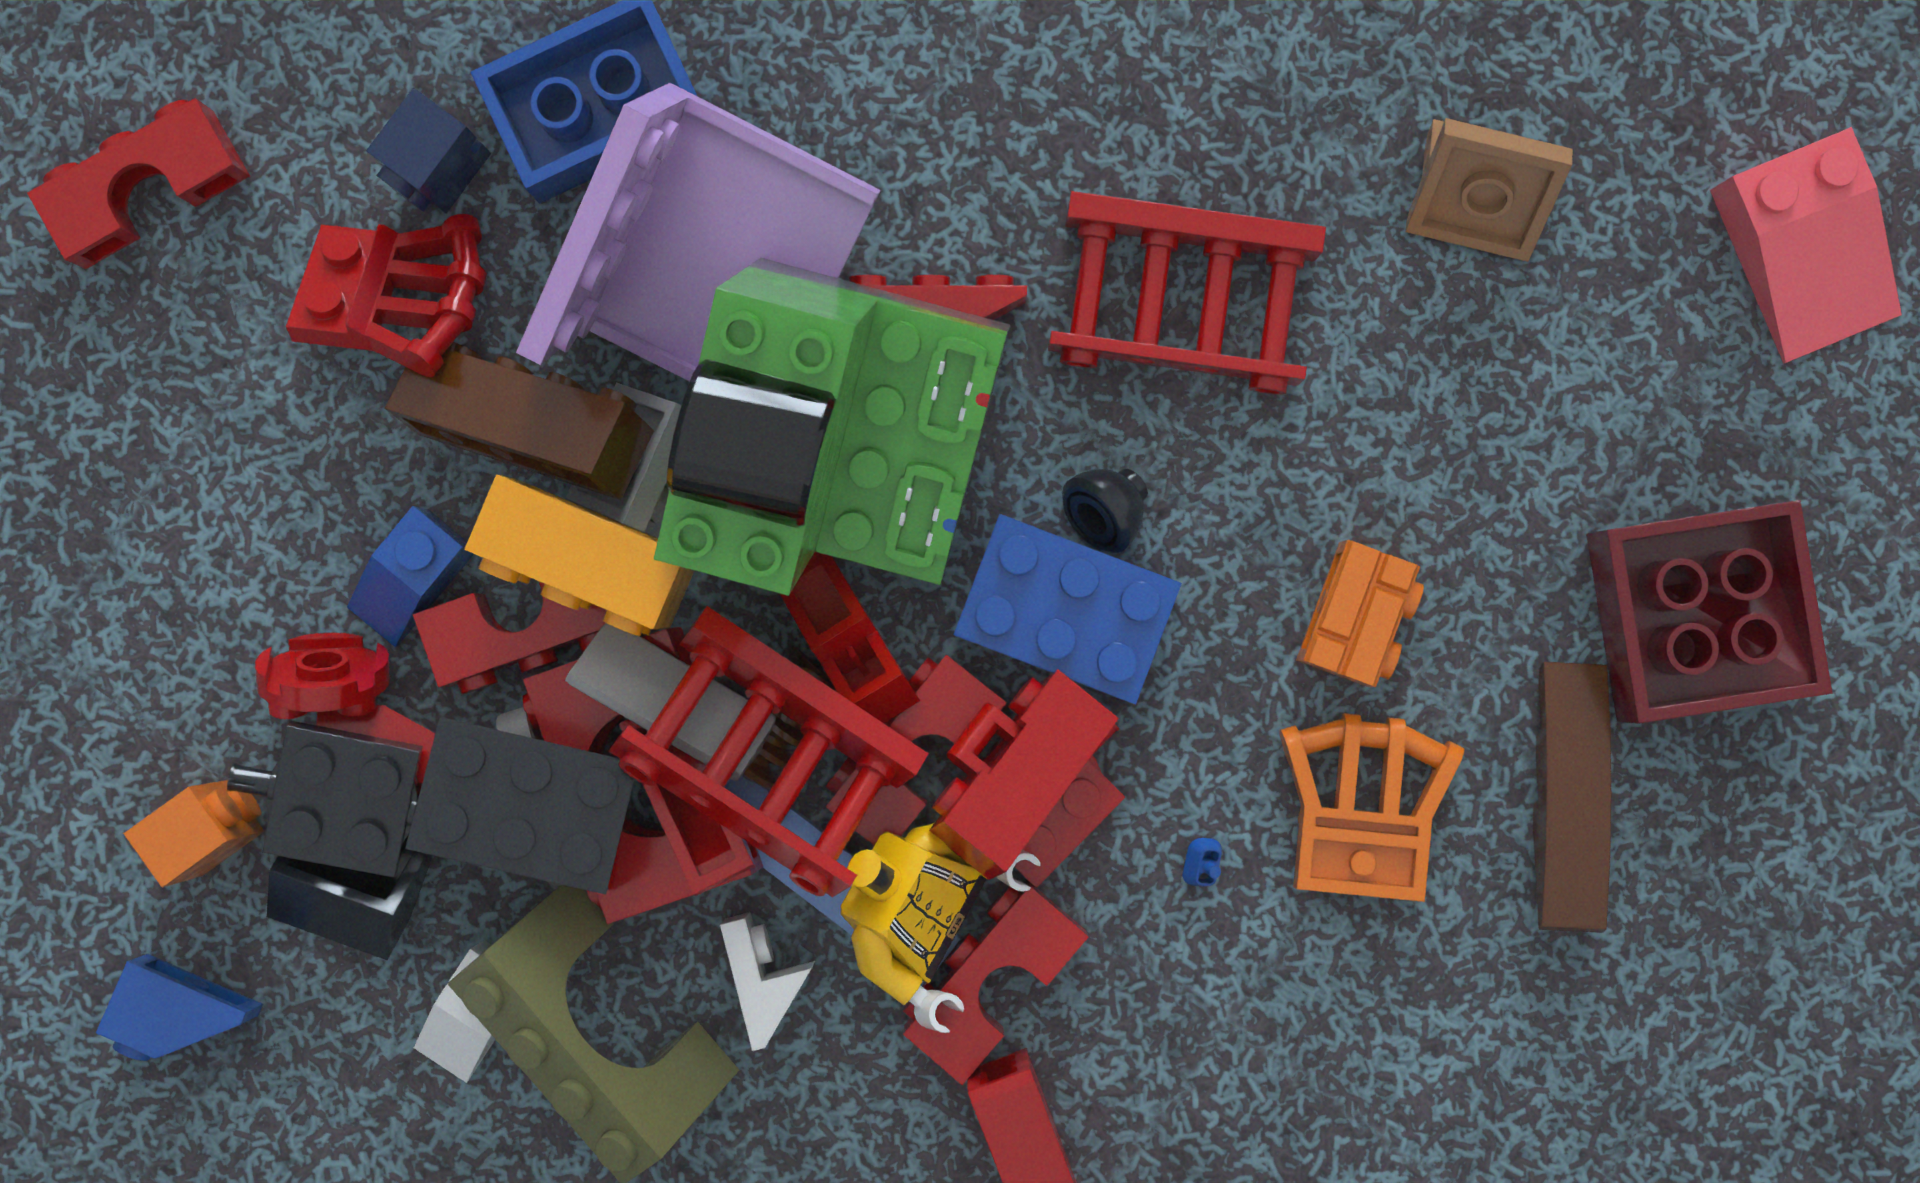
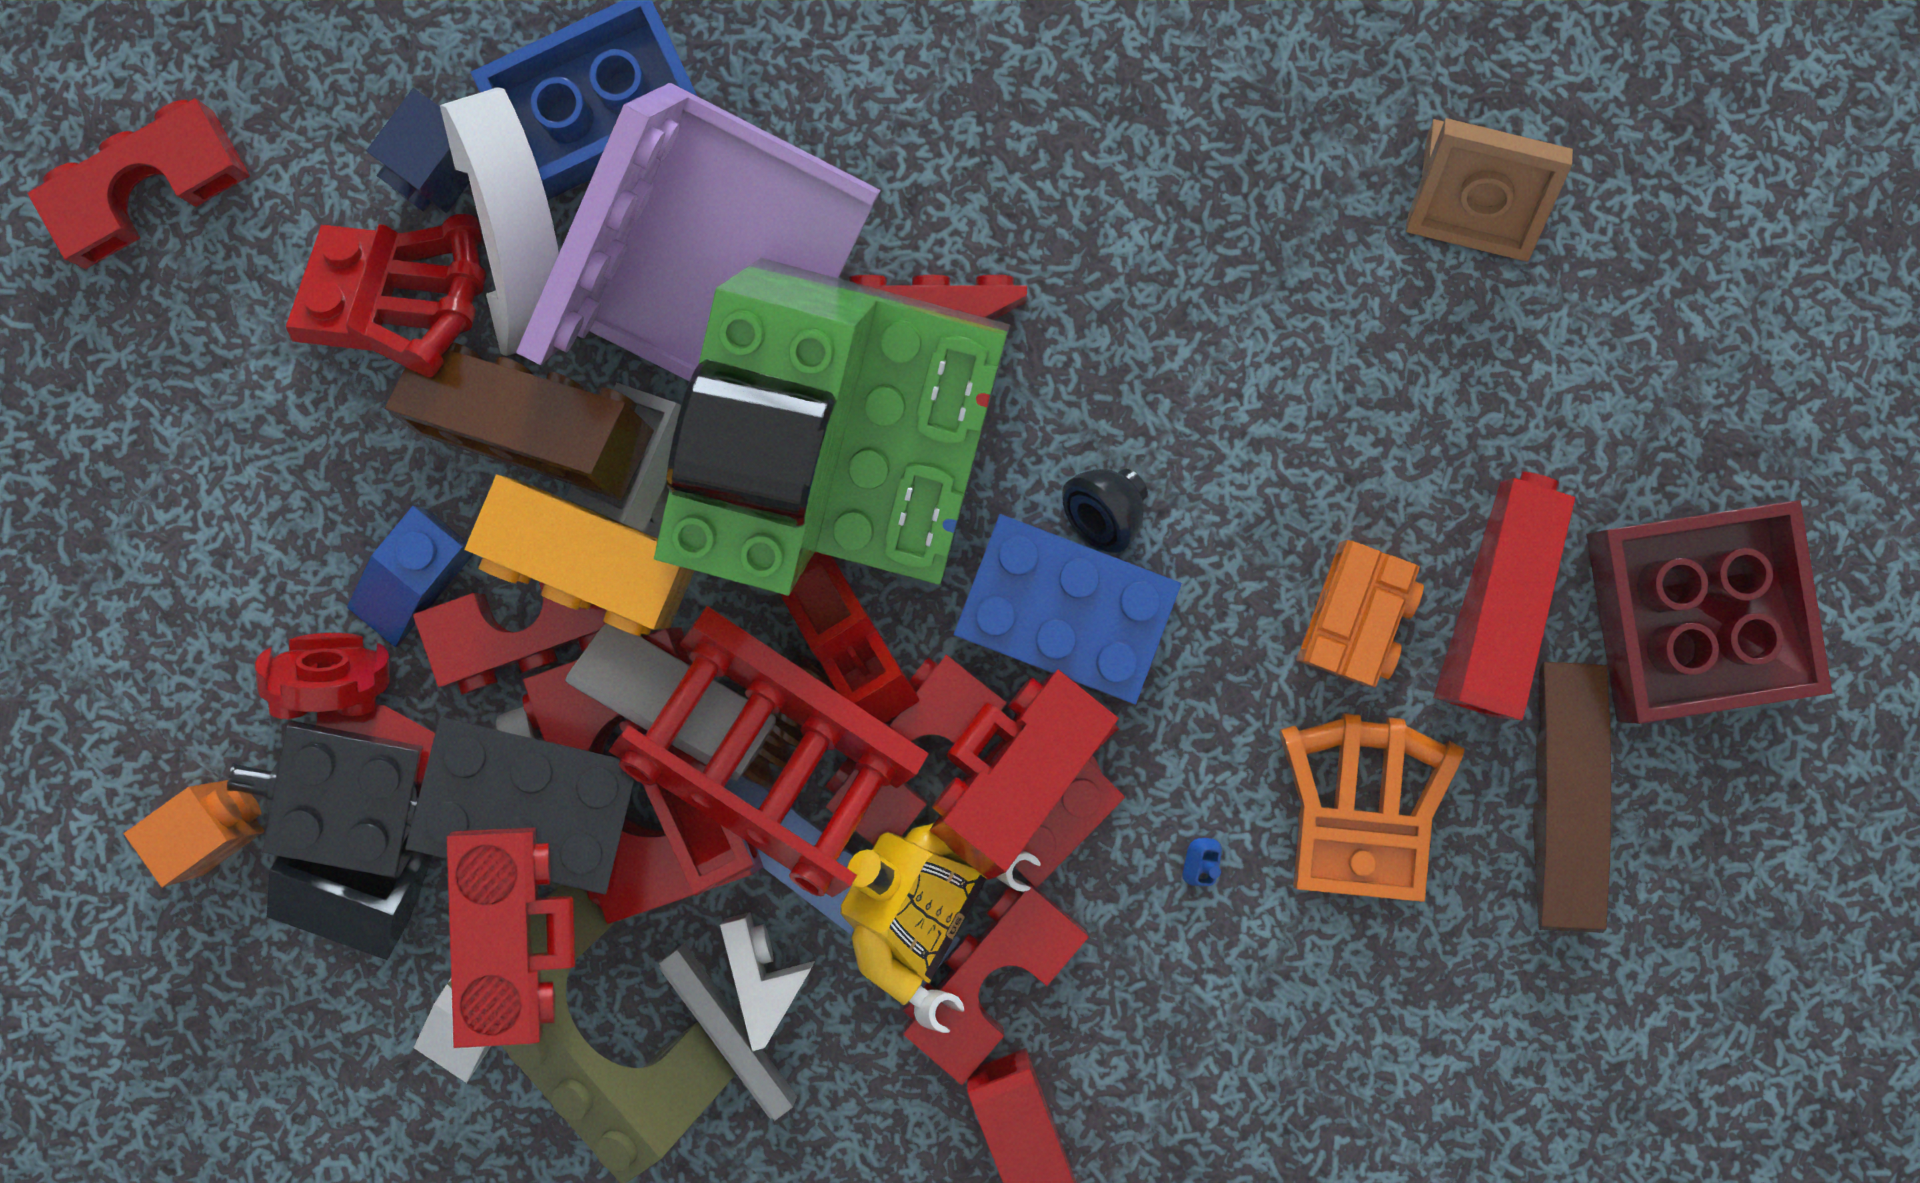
blue slope [96,954,263,1061] -> none
red fence [1048,191,1326,395] -> none
coral slope [1710,127,1902,364] -> none
none -> white slope [440,87,559,356]
none -> red piece [447,827,576,1048]
none -> light grey tile [659,943,797,1121]
none -> red slope [1433,471,1576,721]

